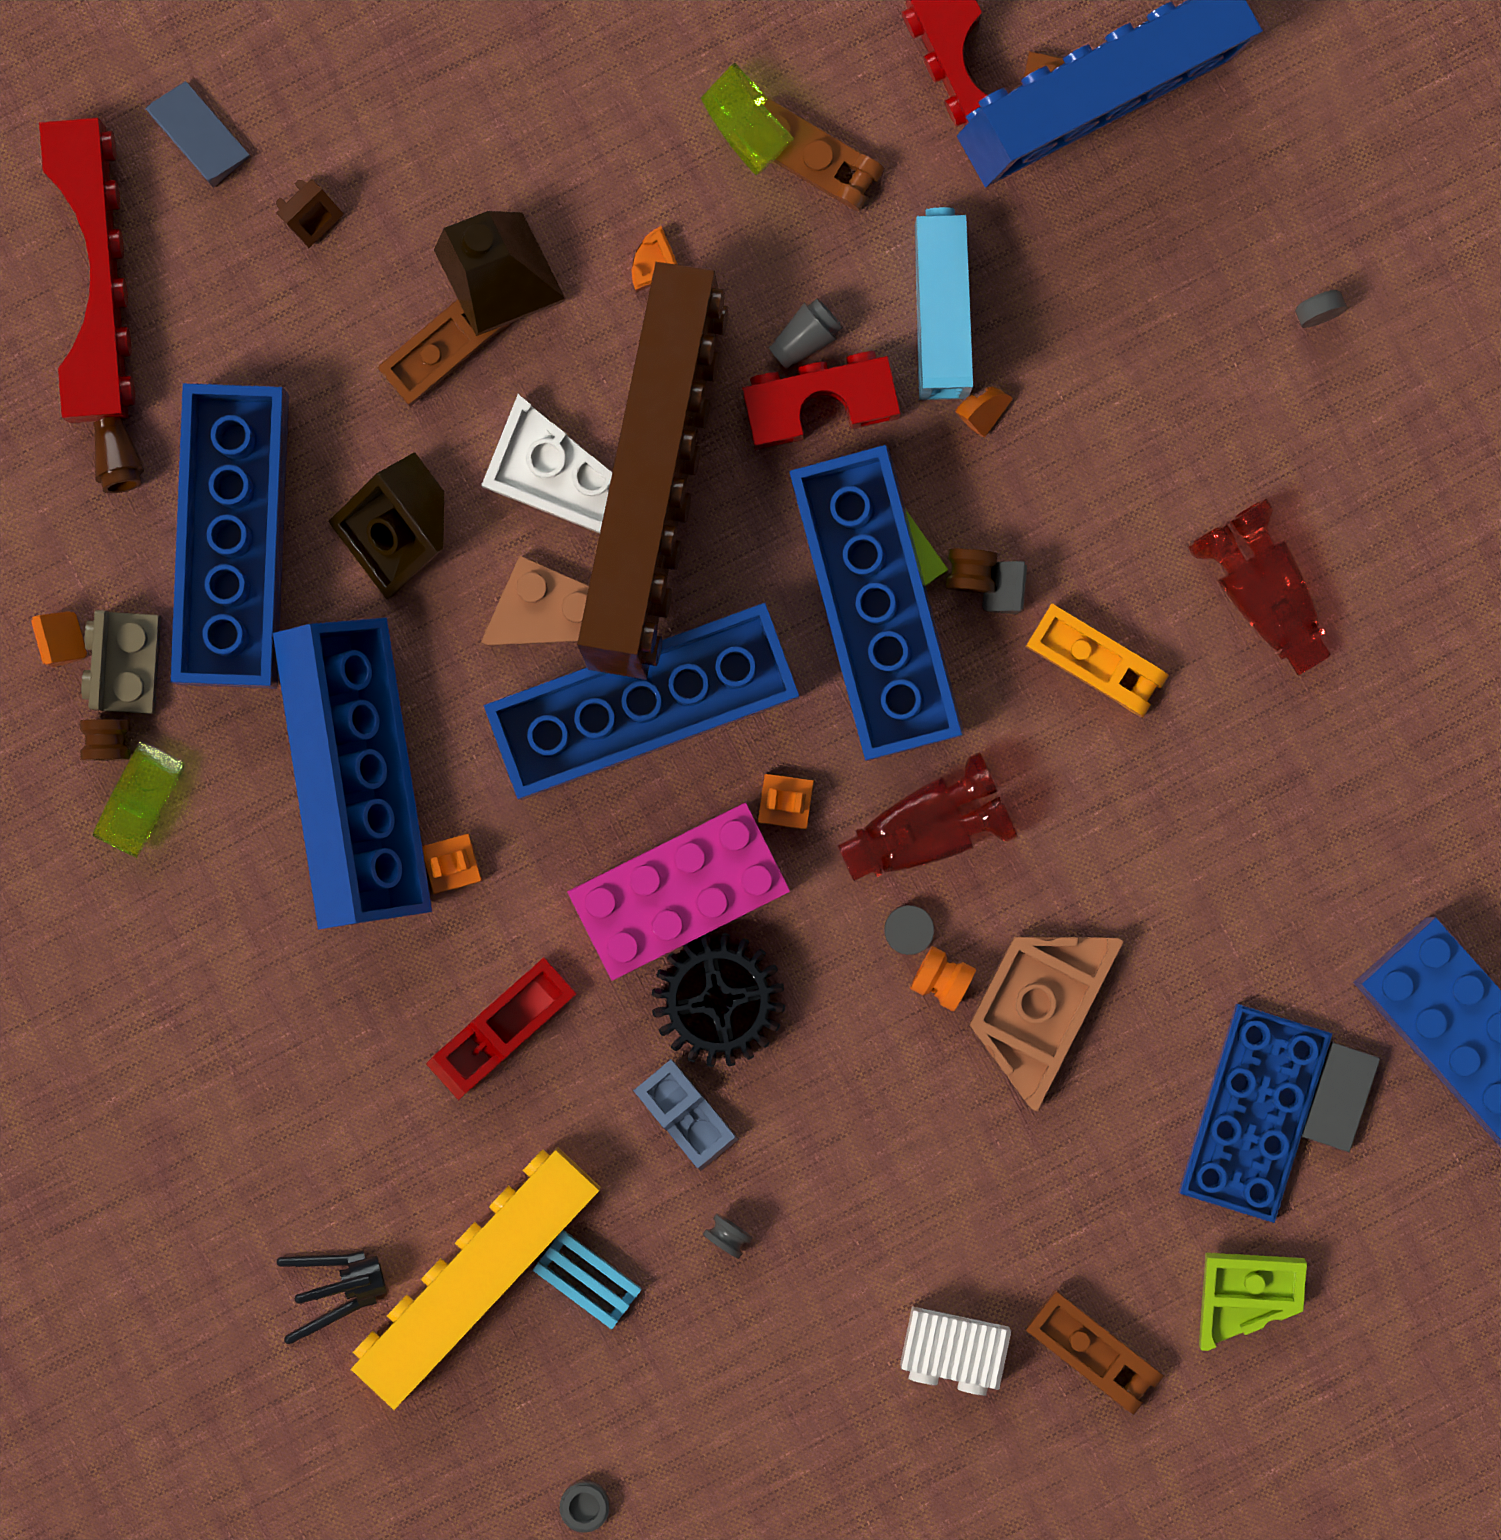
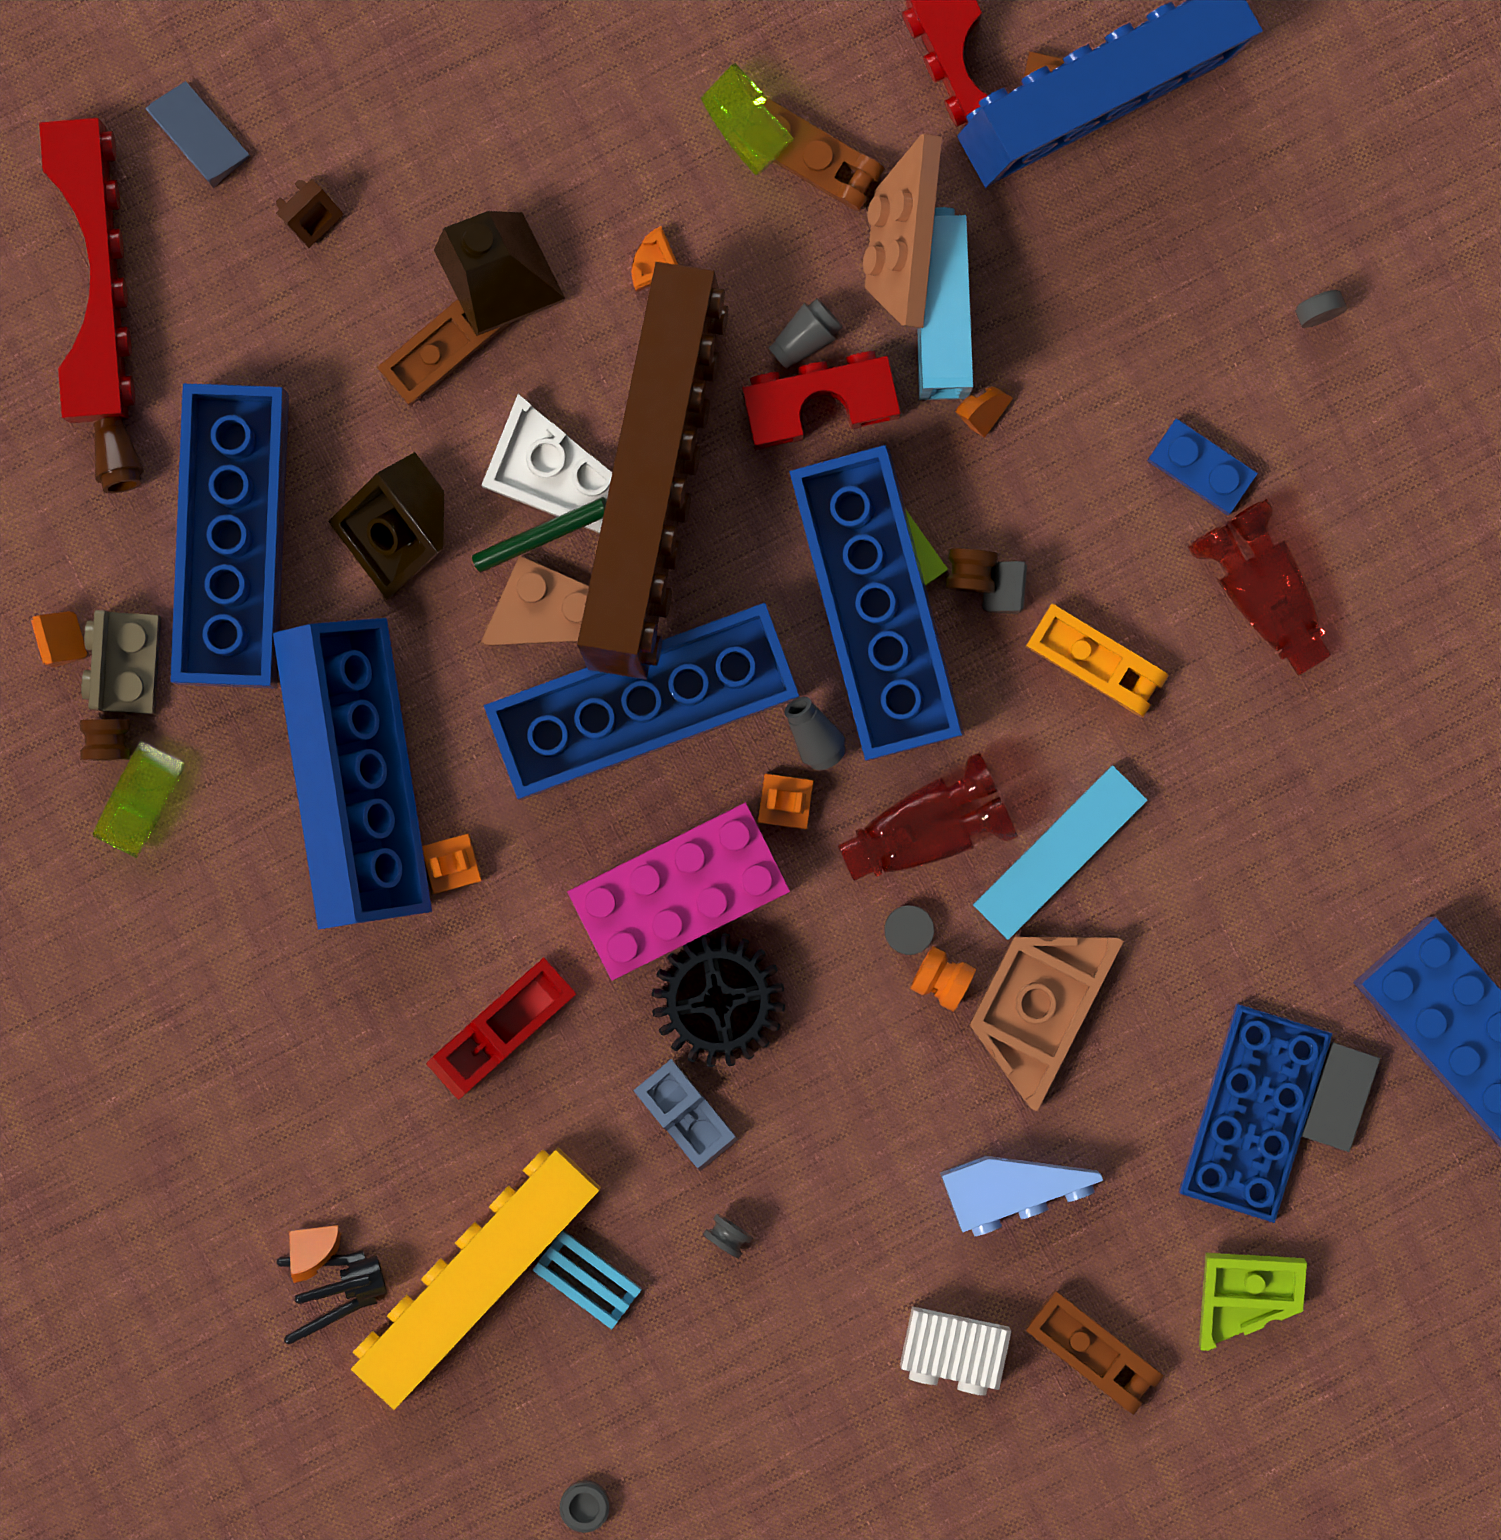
none -> orange tile [289,1225,341,1283]
none -> dark green bar [472,497,607,573]
none -> dark grey cone [785,697,846,770]
none -> nougat wing [863,134,942,329]
none -> light blue slope [940,1156,1103,1236]
none -> medium azure tile [972,765,1147,940]
none -> blue plate [1147,418,1258,516]

